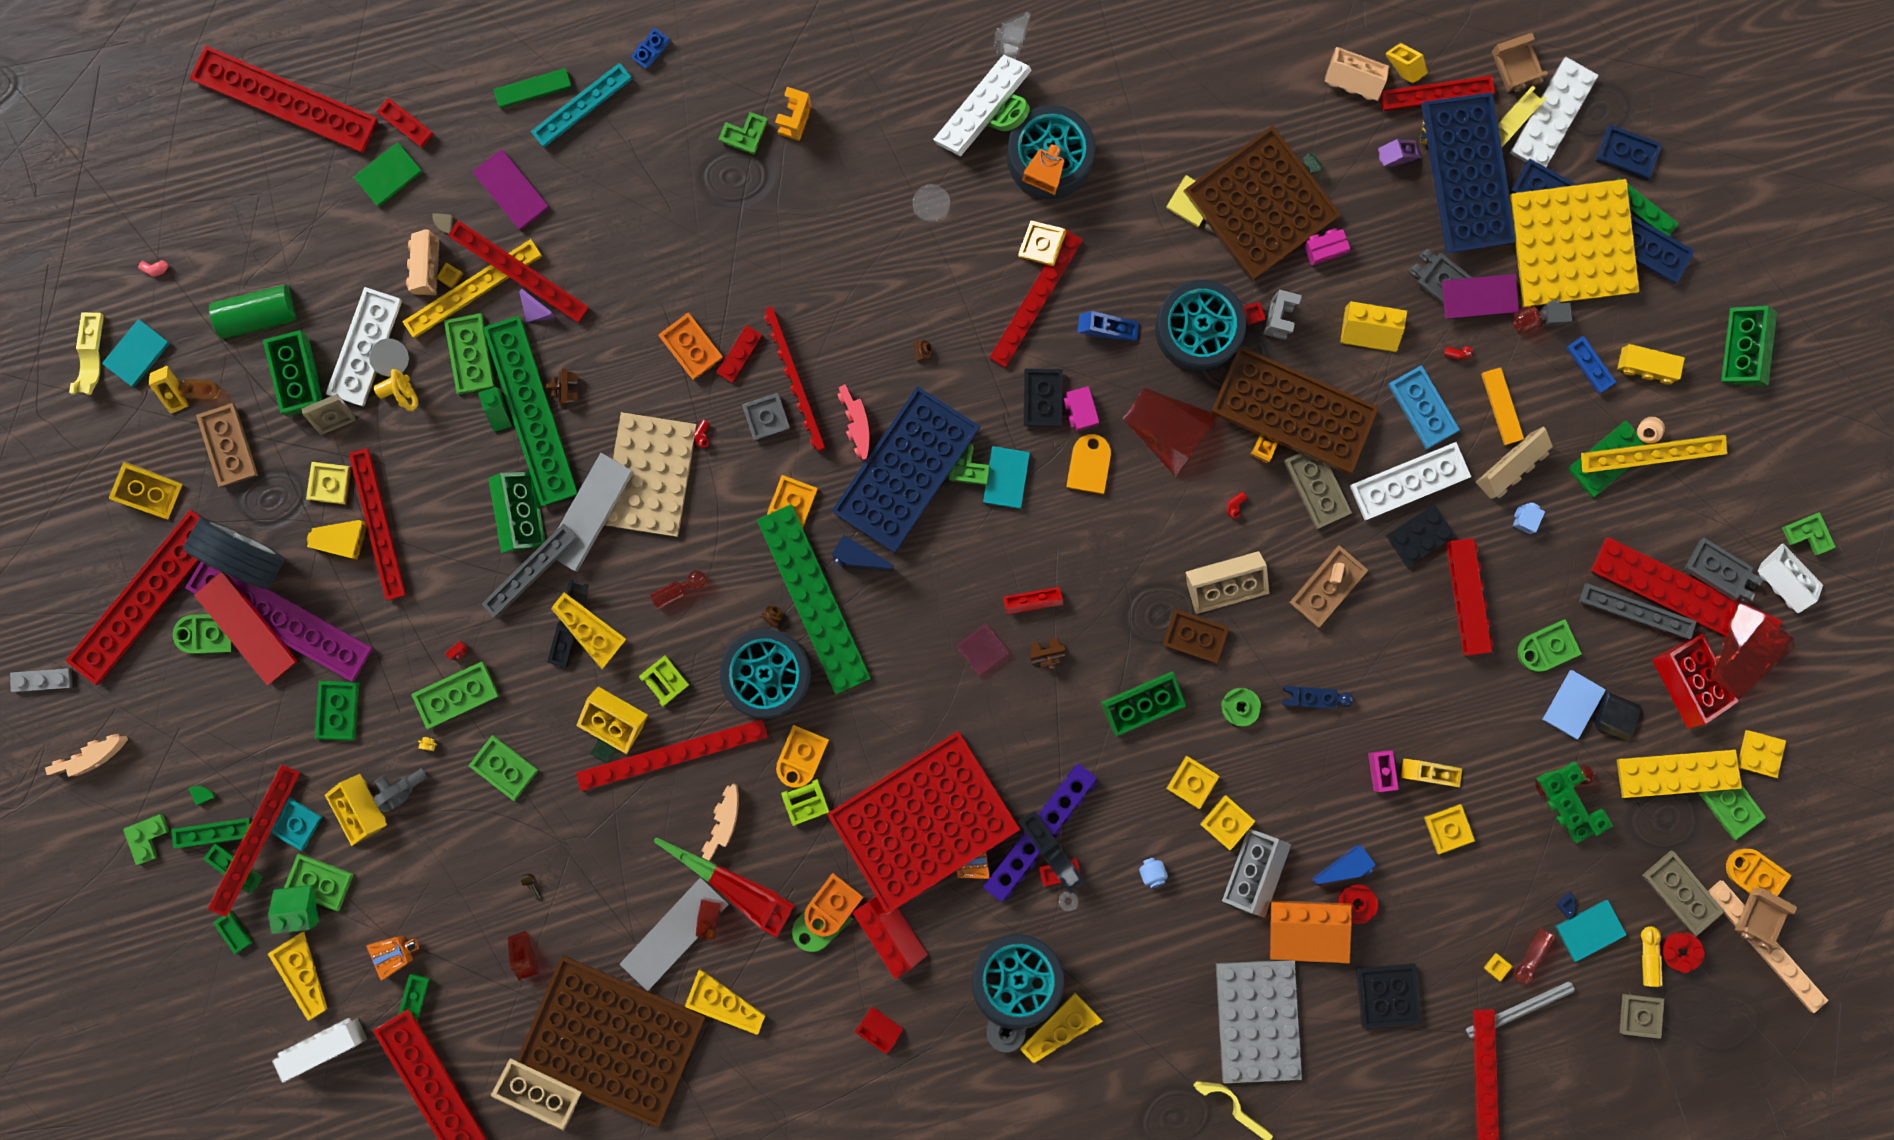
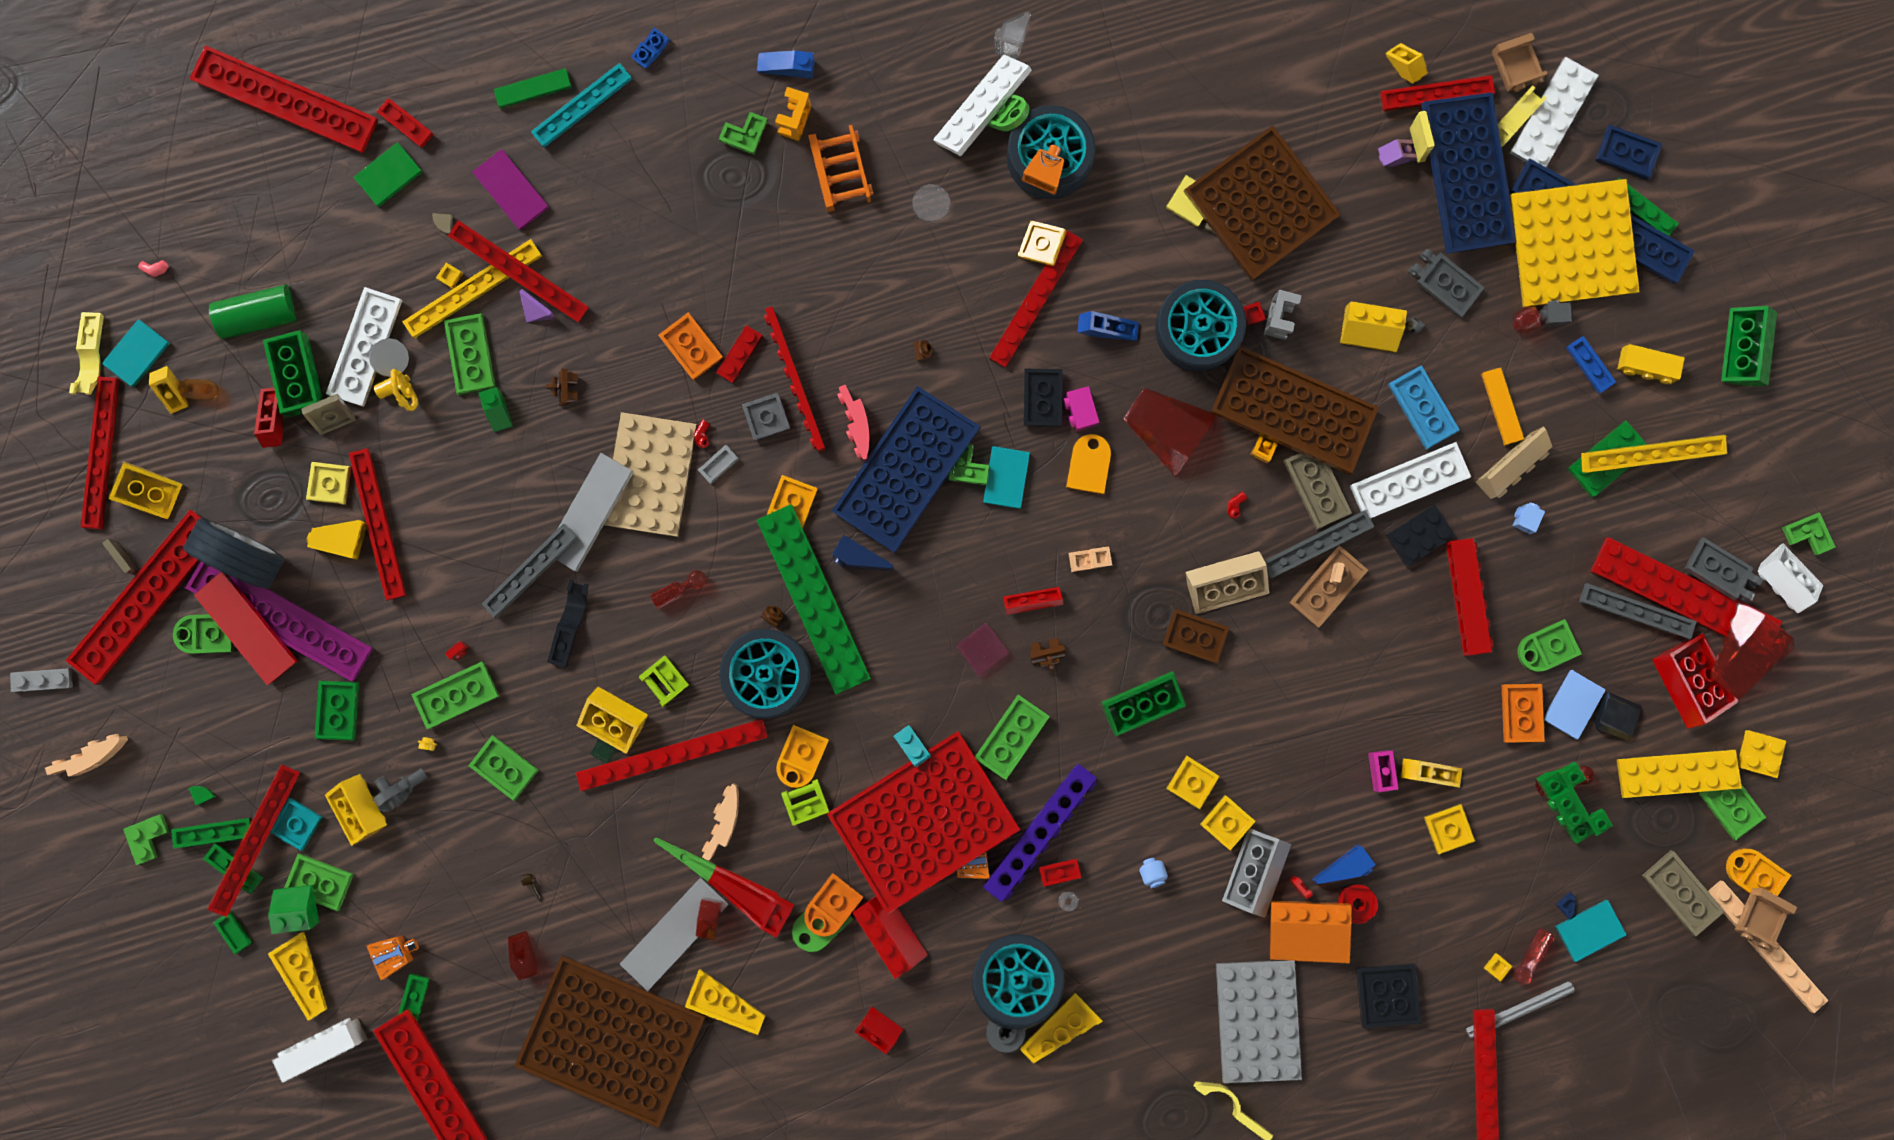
medium nougat plate [196,403,258,488] -> none
light nougat slope [406,229,439,295] -> none
green plate [483,316,578,507] -> none
green slope [488,472,545,553] -> none
tan slope [491,1059,582,1131] -> none
yellow wing [551,592,626,669] -> none
black piece [1019,810,1086,895] -> none
bright green plate [1221,688,1261,726] -> none
dark blue plate [1282,686,1354,709] -> none
clear green tile [1302,153,1324,175] -> none
dark pink brick [1304,228,1350,266] -> none
light nougat slope [1325,47,1389,101] -> none
magenta tile [1442,274,1519,319] -> none
red arm [1444,346,1473,359] -> none
dark tan plate [1619,994,1664,1039] -> none
light nougat head [1637,417,1665,444] -> none
yellow piece [1641,927,1662,987] -> none
red plate [1662,932,1705,973] -> none
none -> red tile [80,377,120,530]
none -> dark tan tile [103,539,139,574]
none -> red slope [254,388,283,448]
none -> light grey tile [698,445,739,484]
none -> blue slope [757,51,815,79]
none -> orange fence [808,125,873,212]
none -> teal plate [894,725,931,768]
none -> bright green plate [975,695,1050,780]
none -> light nougat slope [1068,547,1112,572]
none -> dark grey plate [1264,510,1374,579]
none -> red tile [1288,876,1313,899]
none -> dark grey hinge [1408,317,1425,334]
none -> light yellow tile [1410,111,1435,163]
none -> orange plate [1501,684,1545,742]

